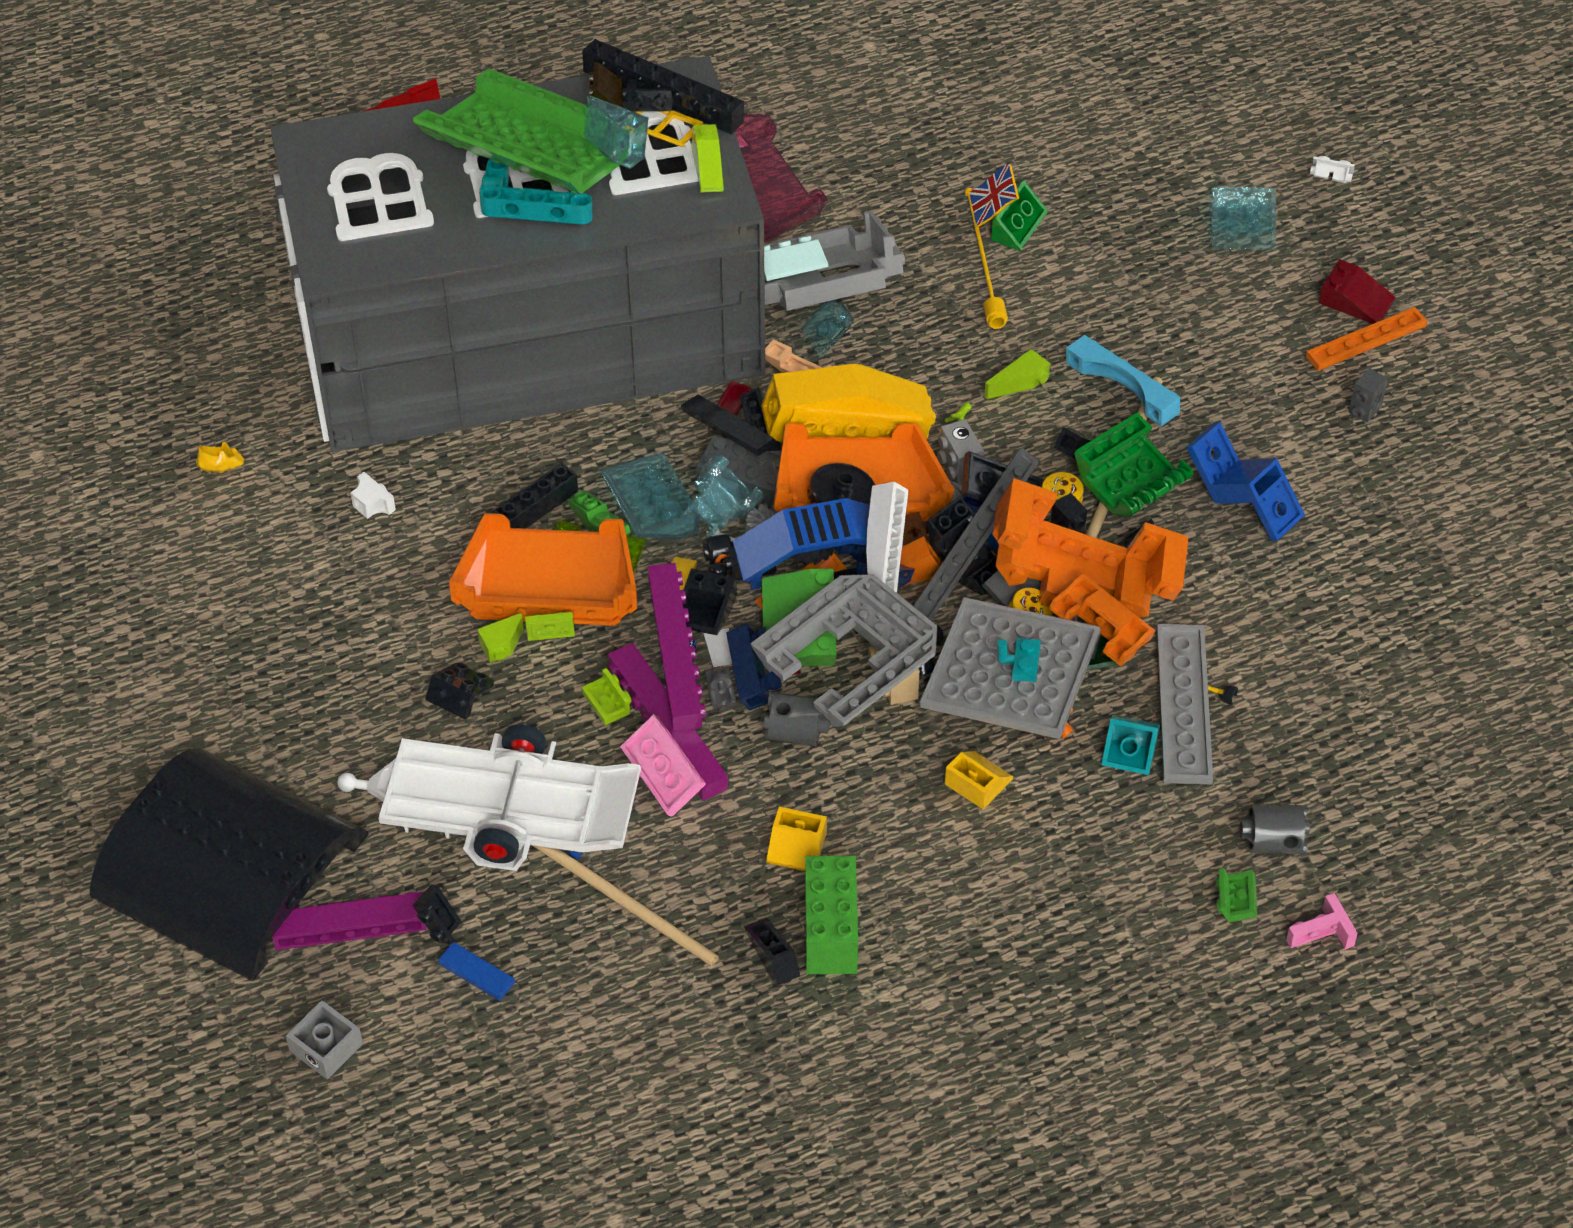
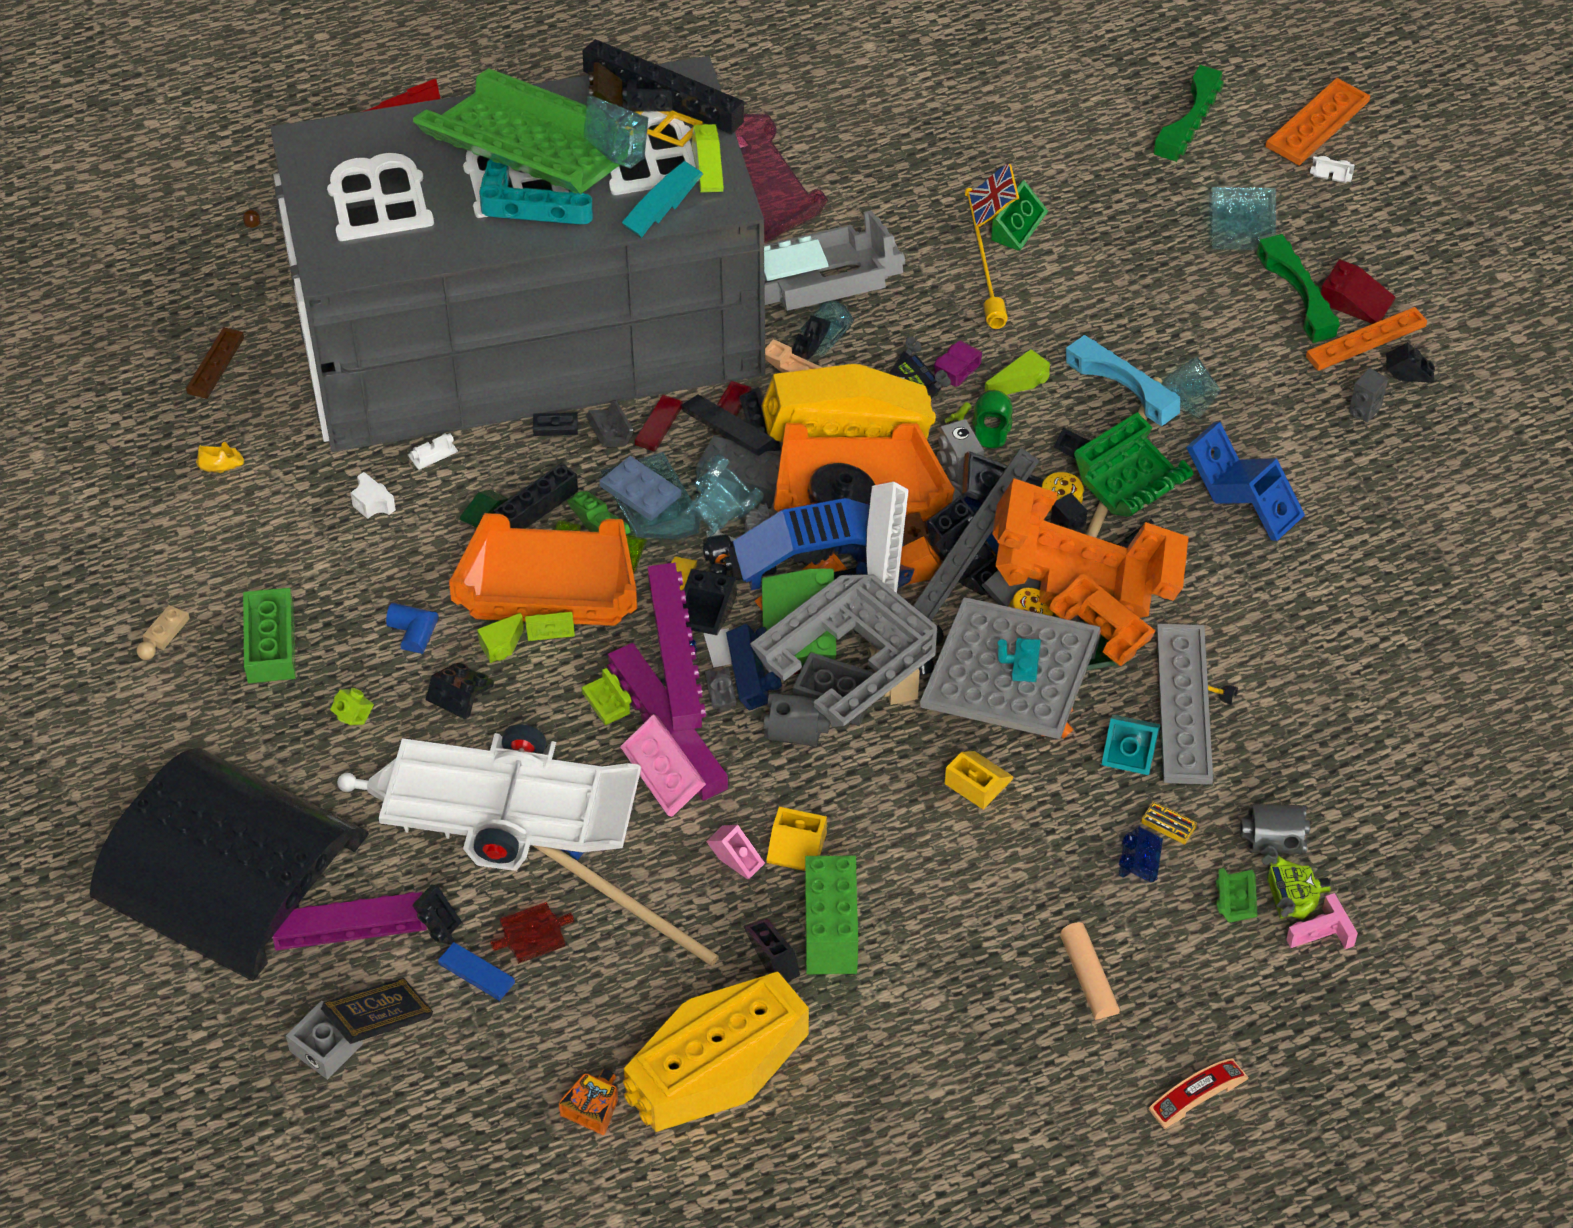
none -> tan plate [137,605,190,660]
none -> reddish brown plate [186,327,244,399]
none -> reddish brown hinge [243,209,261,228]
none -> bright green brick [243,588,296,683]
none -> black tile [321,978,433,1044]
none -> lime brick [330,688,374,725]
none -> blue brick [386,603,439,654]
none -> white hinge [408,433,458,470]
none -> dark green slope [459,490,508,528]
none -> clear red plate [490,902,574,964]
none -> black plate [533,412,578,436]
none -> torso [559,1069,618,1135]
none -> flat silver bracket [586,401,633,447]
none -> sand blue plate [600,456,682,521]
none -> teal slope [622,161,703,238]
none -> yellow container [623,972,809,1132]
none -> dark red tile [635,395,683,452]
none -> bright pink slope [706,825,765,879]
none -> black slope [792,315,831,360]
none -> dark grey brick [793,652,874,726]
none -> torso [889,336,951,399]
none -> magenta brick [934,341,982,387]
none -> green piece [972,390,1013,448]
none -> light nougat brick [1060,922,1120,1020]
none -> clear blue bracket [1119,826,1163,883]
none -> tile [1141,801,1197,845]
none -> slope [1148,1058,1248,1129]
none -> green arch [1154,65,1224,162]
none -> clear light blue slope [1162,357,1221,418]
none -> green arch [1257,234,1340,343]
none -> torso [1261,846,1331,920]
none -> orange plate [1266,78,1370,166]
none -> black slope [1386,342,1435,383]

